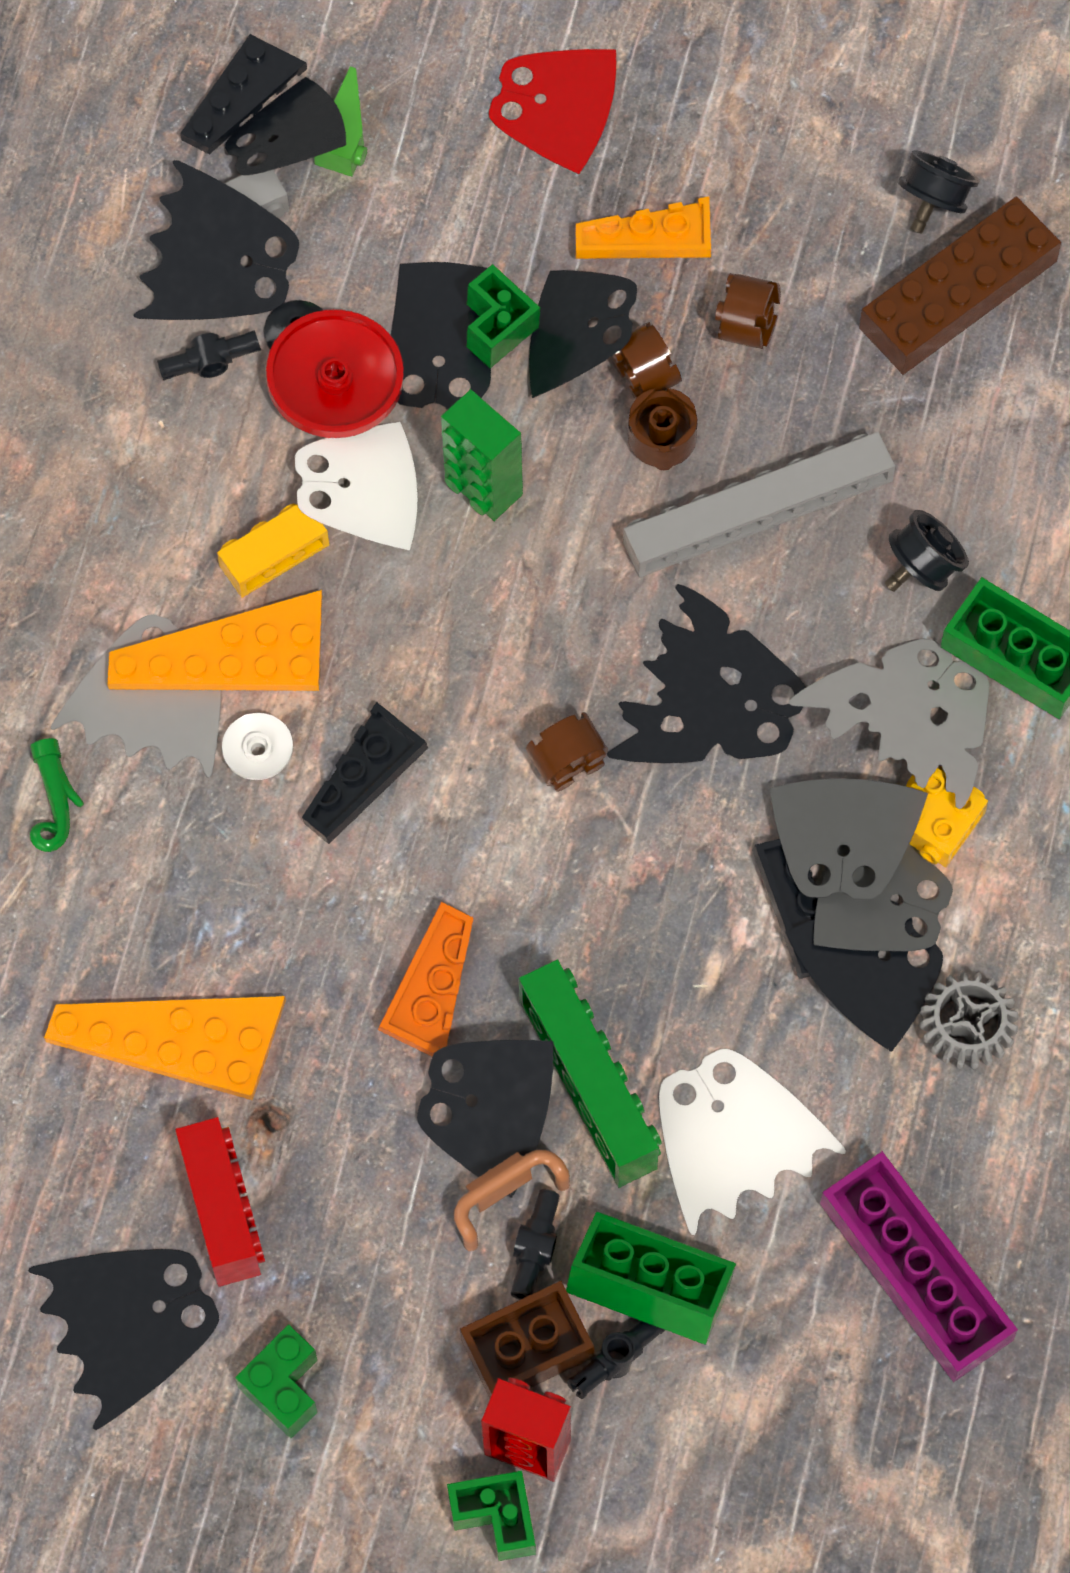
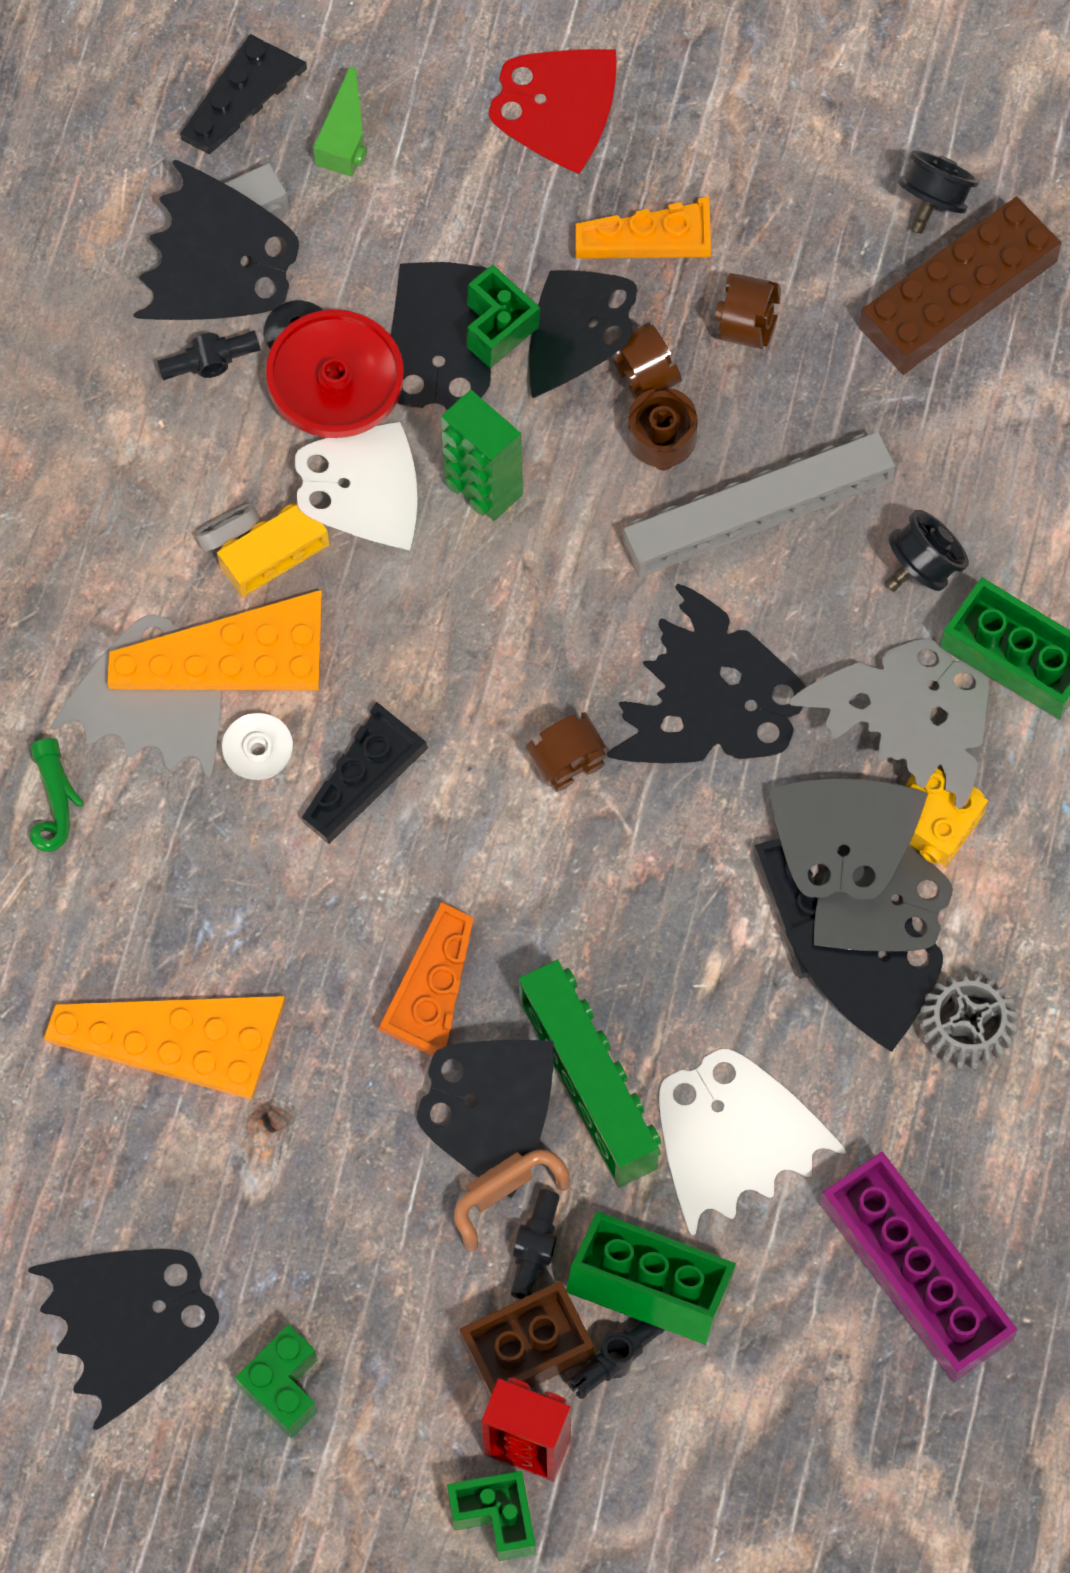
red brick [175,1117,265,1287] -> none
black piece [225,77,346,175] -> none
none -> light grey beam [195,504,260,551]

